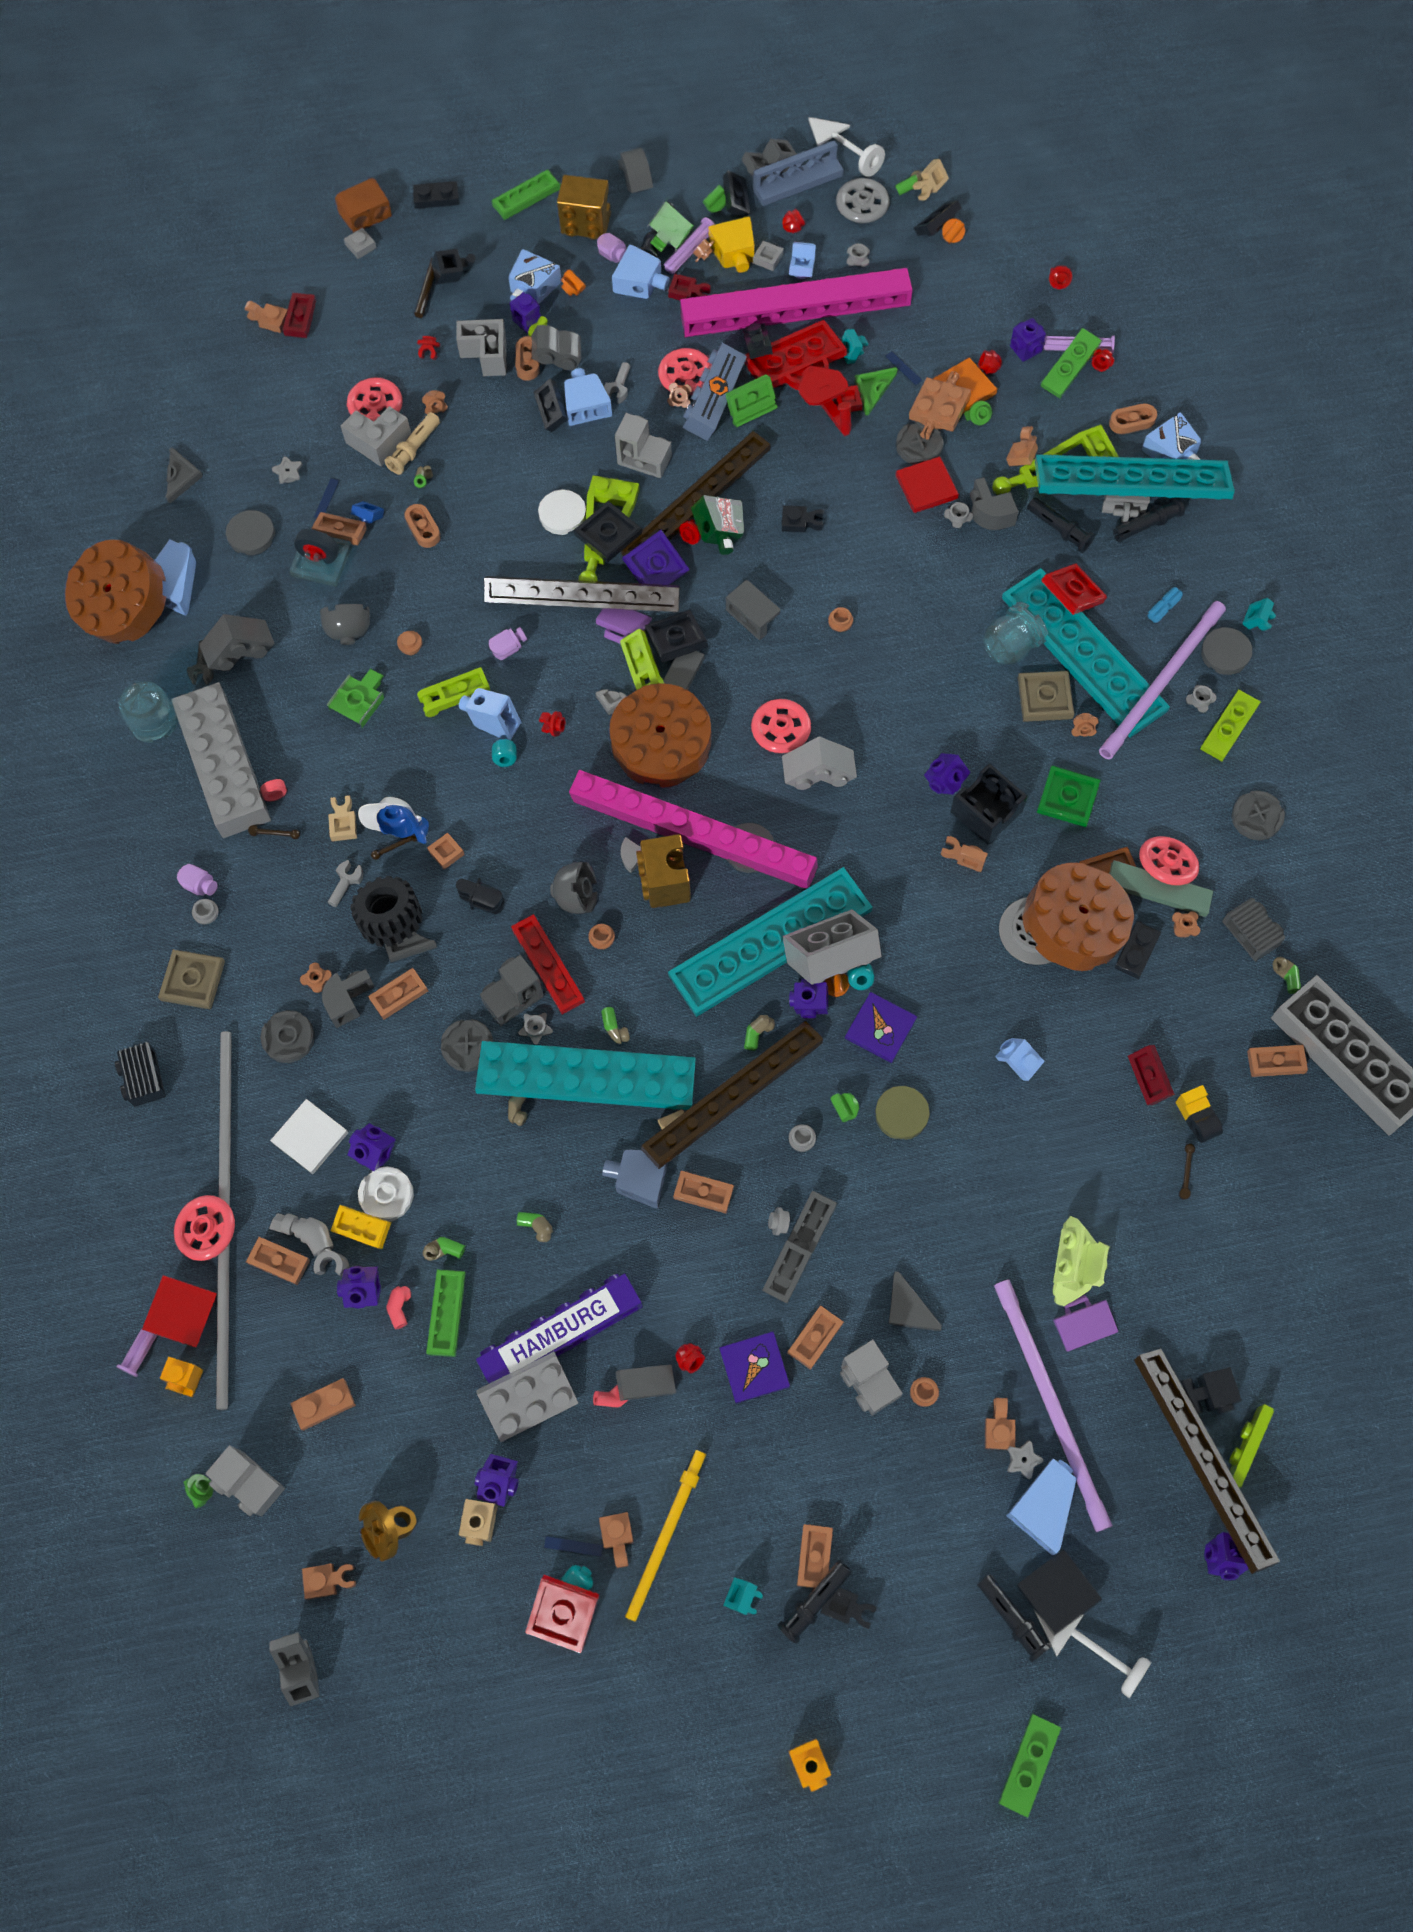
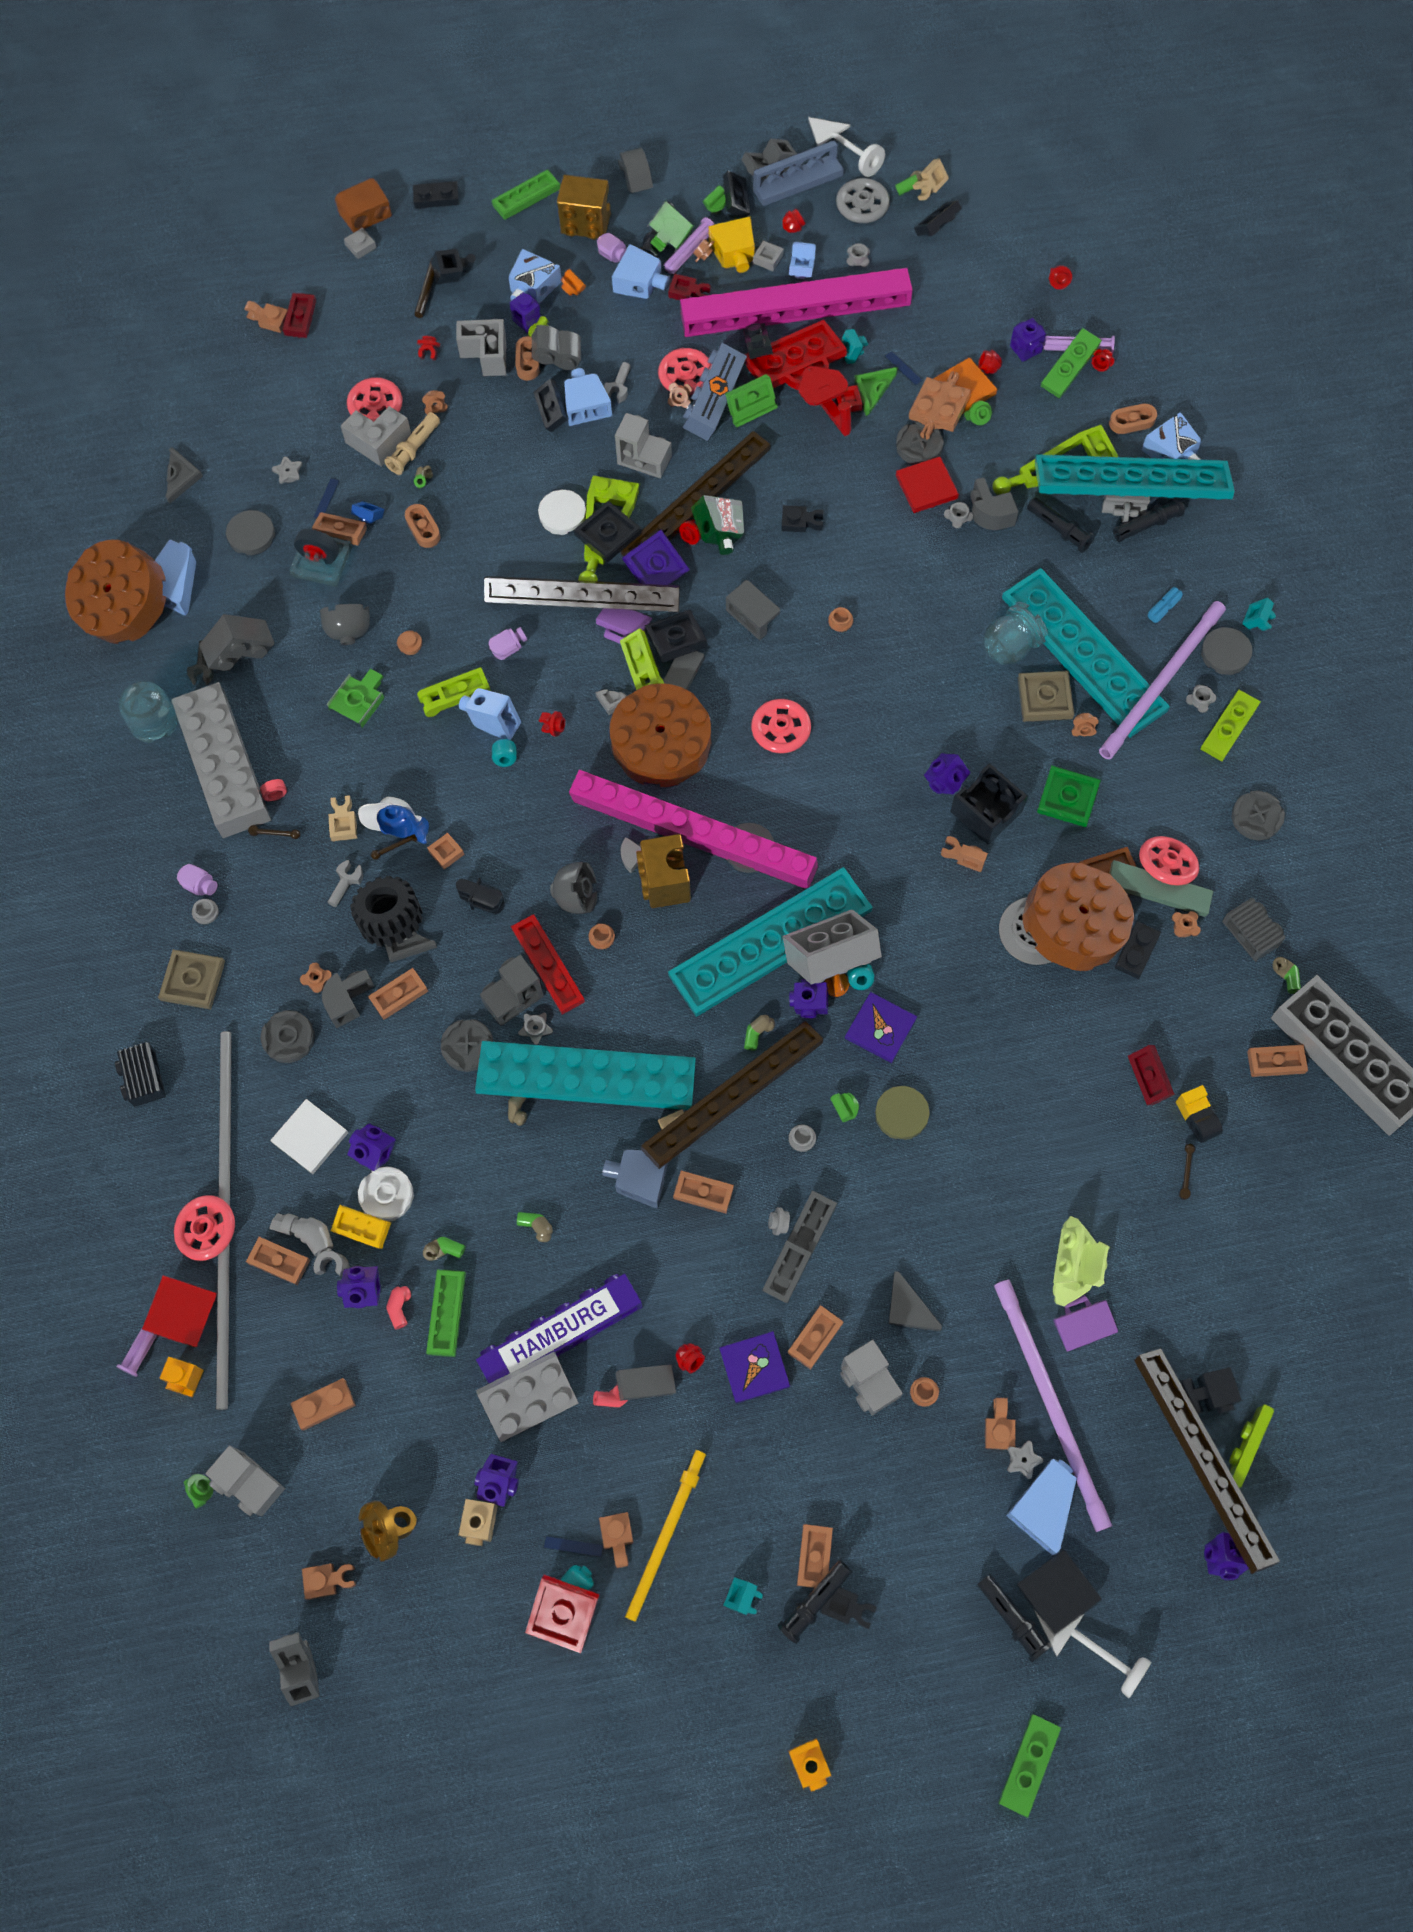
arm [601,1007,630,1044] -> none
light grey brick [782,736,857,790] -> none
orange plate [942,219,965,243] -> none
light blue bracket [995,1038,1045,1081] -> none
nougat plate [1006,426,1038,466] -> none
red tile [1041,563,1107,615] -> none

